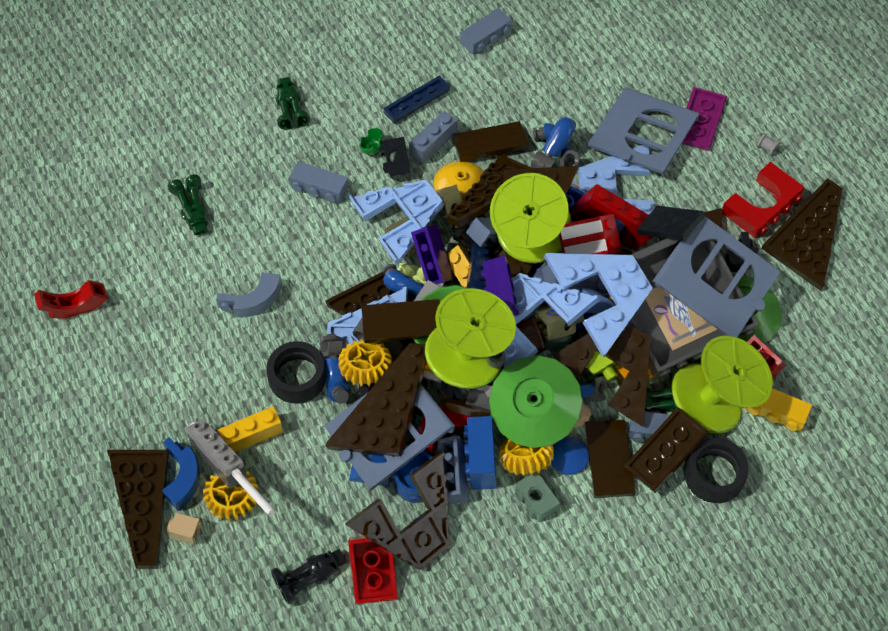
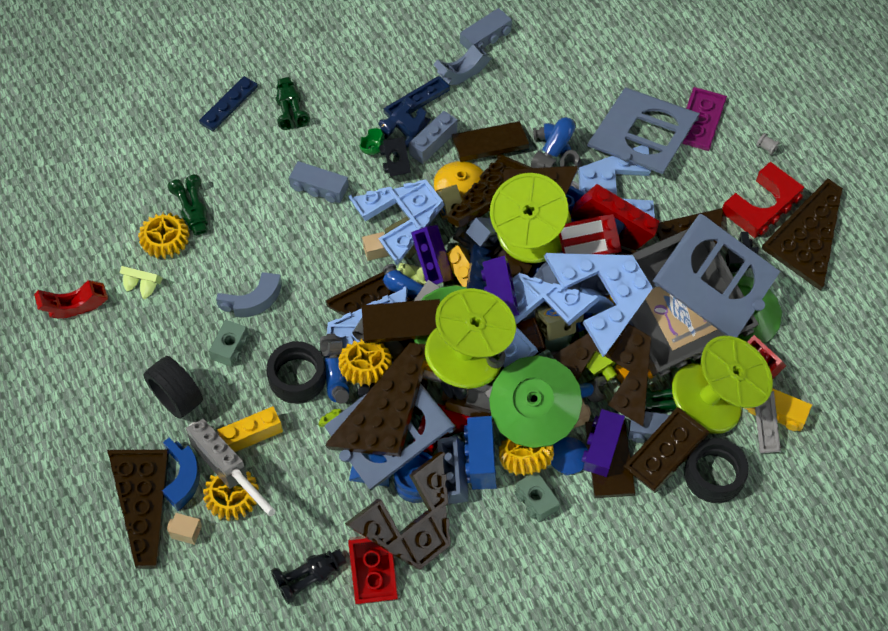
black tile [636,206,705,241] -> none
none -> yellowish green tile [120,266,163,299]
none -> yellow gear [138,212,190,259]
none -> black tyre [143,356,203,419]
none -> dark blue plate [199,76,258,132]
none -> sand green brick [209,320,250,367]
none -> lime tile [318,409,341,427]
none -> tan brick [362,232,389,261]
none -> dark blue animal [378,96,431,157]
none -> sand blue arch [433,44,492,85]
none -> dark purple brick [581,409,625,477]
none -> light grey tile [755,391,781,453]

